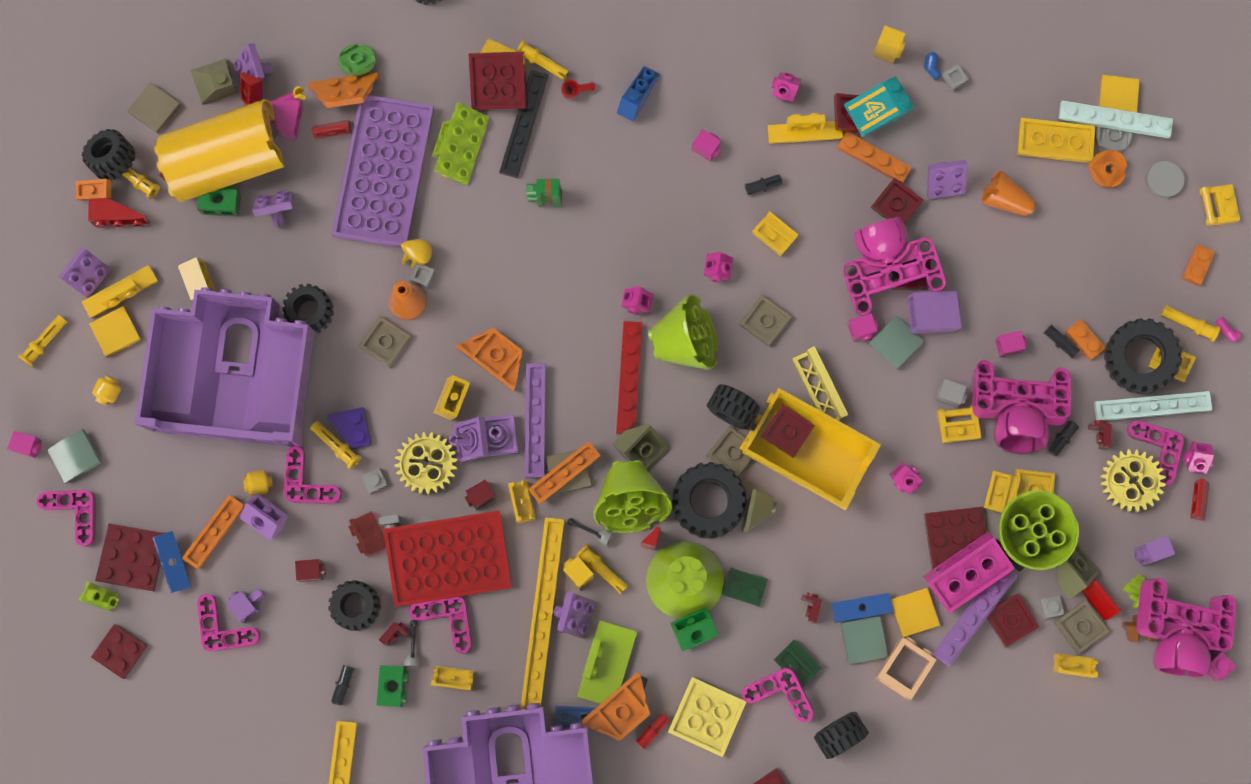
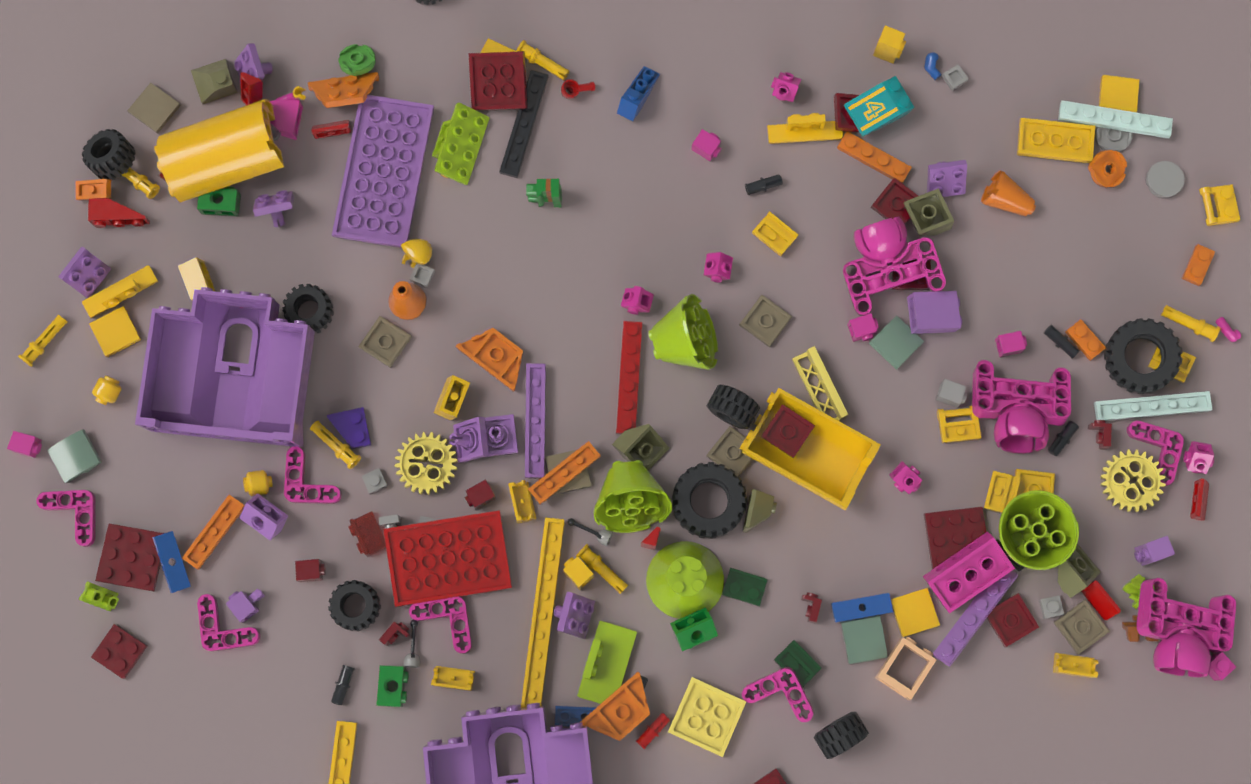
none -> olive slope [903,188,954,236]

